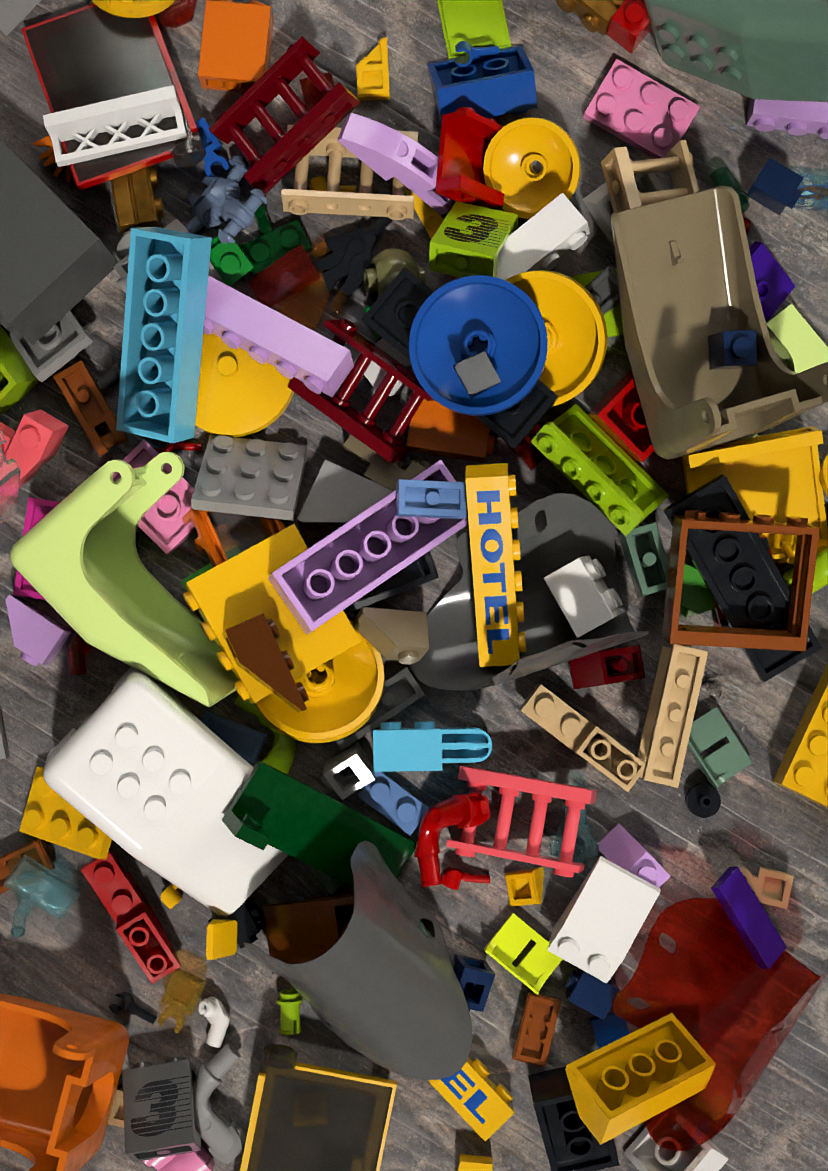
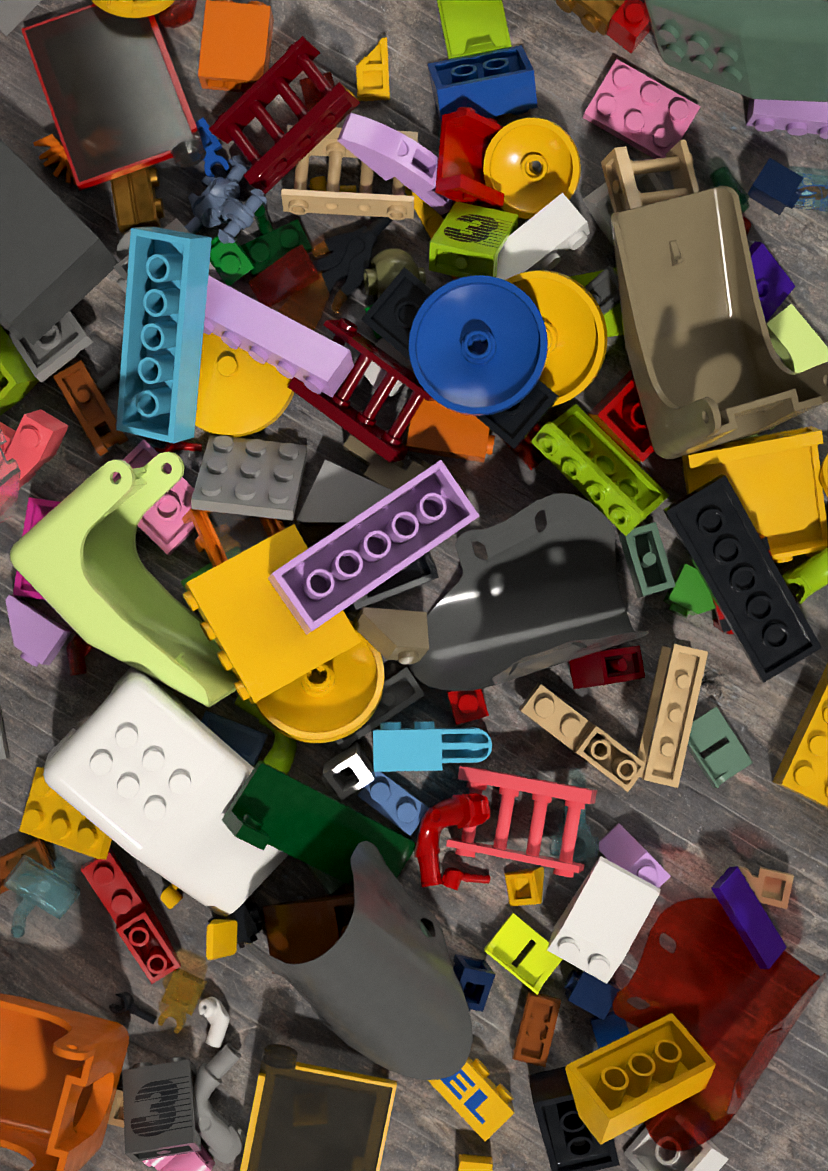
white fence [43,85,187,167] -> none
reddish brown slope [222,613,309,712] -> none
lime pin [276,989,303,1035] -> none
medium blue plate [396,479,467,519] -> none
slope [453,351,502,399] -> none
blue hand [455,41,499,67] -> none
yellow brick [465,463,526,667] -> none
white brick [544,555,623,638] -> none
dark orange window [662,510,820,651] -> none
black tile [685,783,721,818] -> none
dark blue brick [708,330,757,370] -> none
yellow hand [772,534,795,564] -> none
none -> red brick [447,689,489,725]

